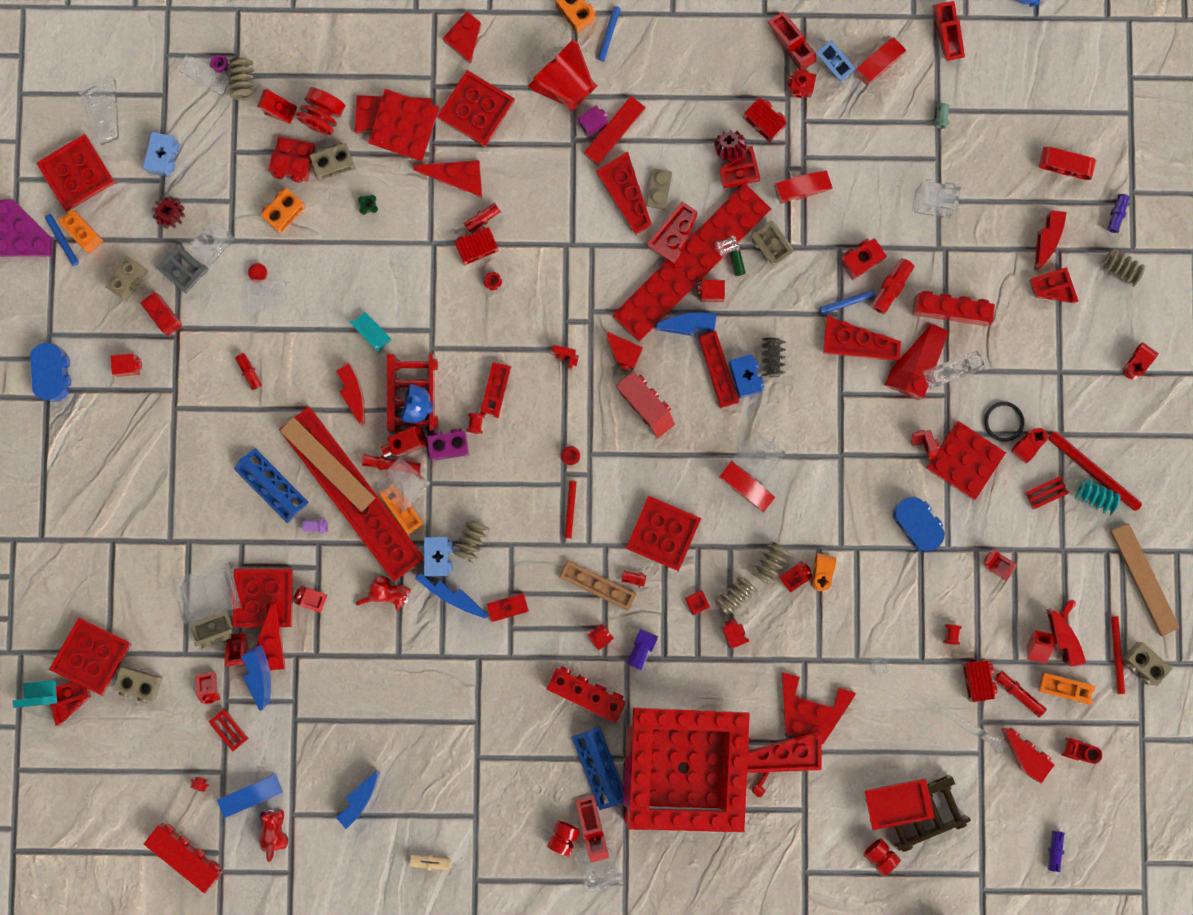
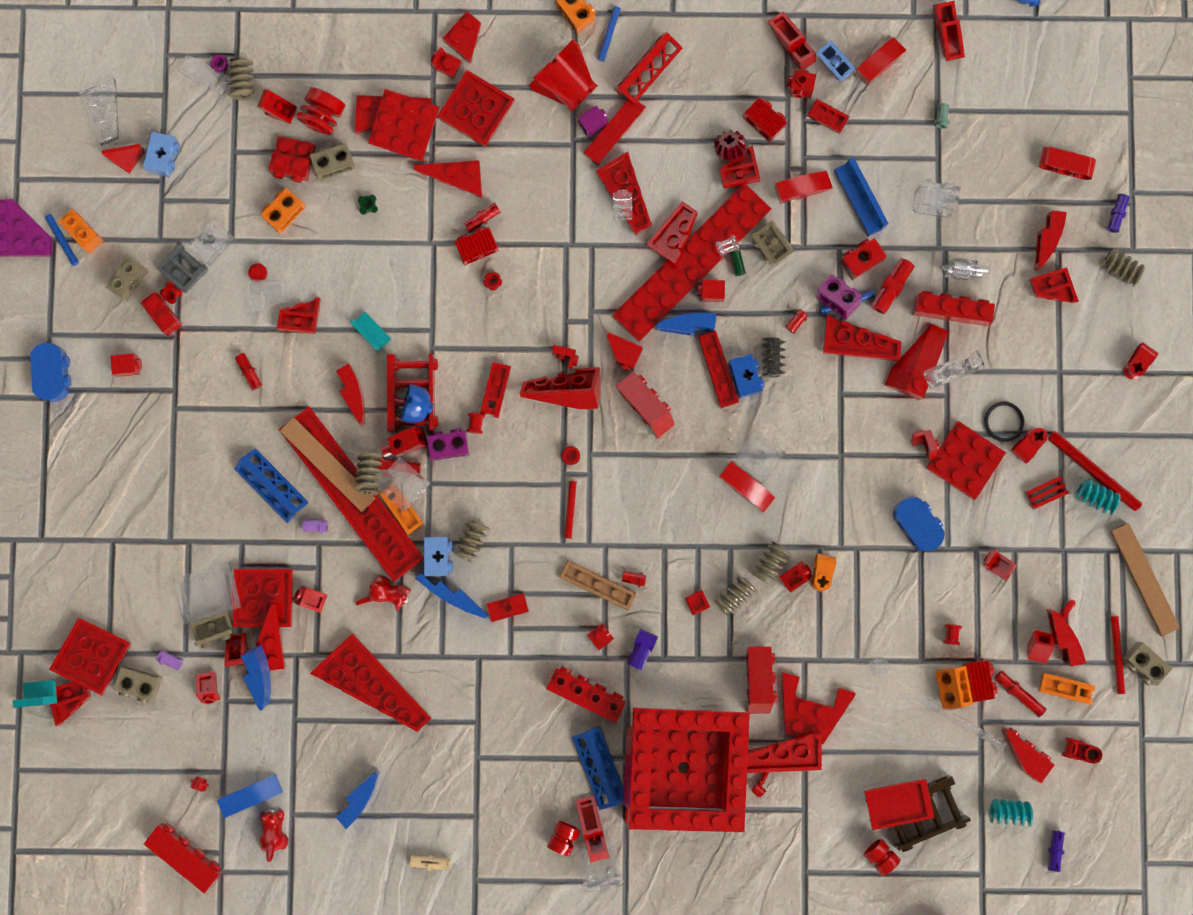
red plate [36,134,116,212] -> none
dark red gear [152,196,185,229] -> none
red tile [209,709,249,752] -> none
red plate [626,496,701,572] -> none
dark tan plate [647,169,672,210] -> none
red brick [721,618,750,649] -> none
none -> red slope [102,144,145,174]
none -> medium lavender pin [156,650,183,671]
none -> red plate [160,282,182,304]
none -> red wing [277,297,321,334]
none -> red wing [310,633,432,732]
none -> dark tan piece [354,453,383,496]
none -> red bracket [431,47,462,78]
none -> red wedge [519,367,601,410]
none -> clear brick [613,190,632,220]
none -> red fence [614,32,683,104]
none -> red wedge [746,647,777,714]
none -> red pin [785,309,808,334]
none -> red plate [807,99,850,134]
none -> magenta brick [816,274,862,320]
none -> blue fence [834,157,889,237]
none -> orange brick [936,666,973,709]
none -> clear piece [940,258,989,280]
none -> teal piece [989,798,1033,827]

